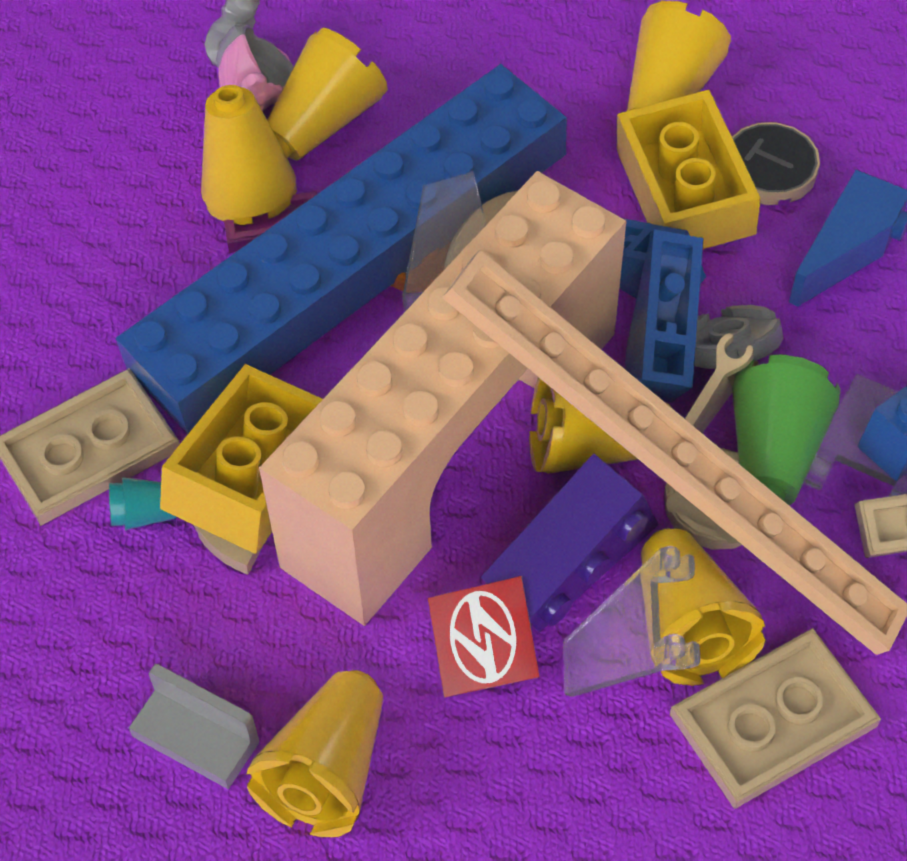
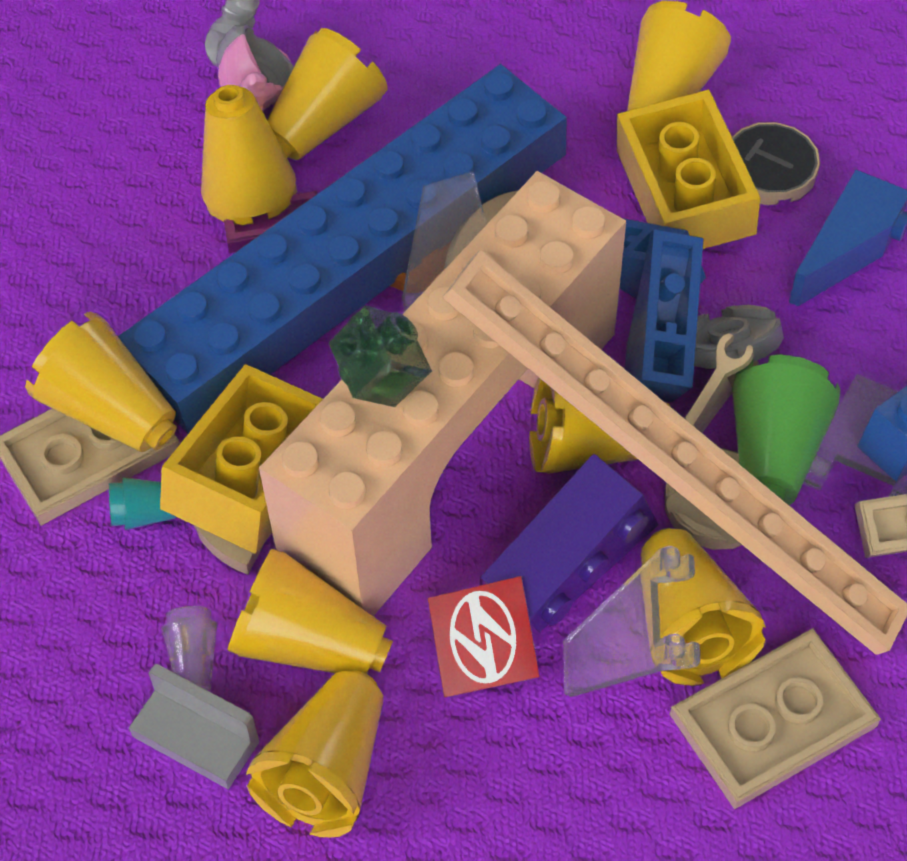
none -> yellow cone [25,312,177,452]
none -> clear cone [161,606,218,691]
none -> yellow cone [228,549,393,674]
none -> clear green brick [329,305,432,408]

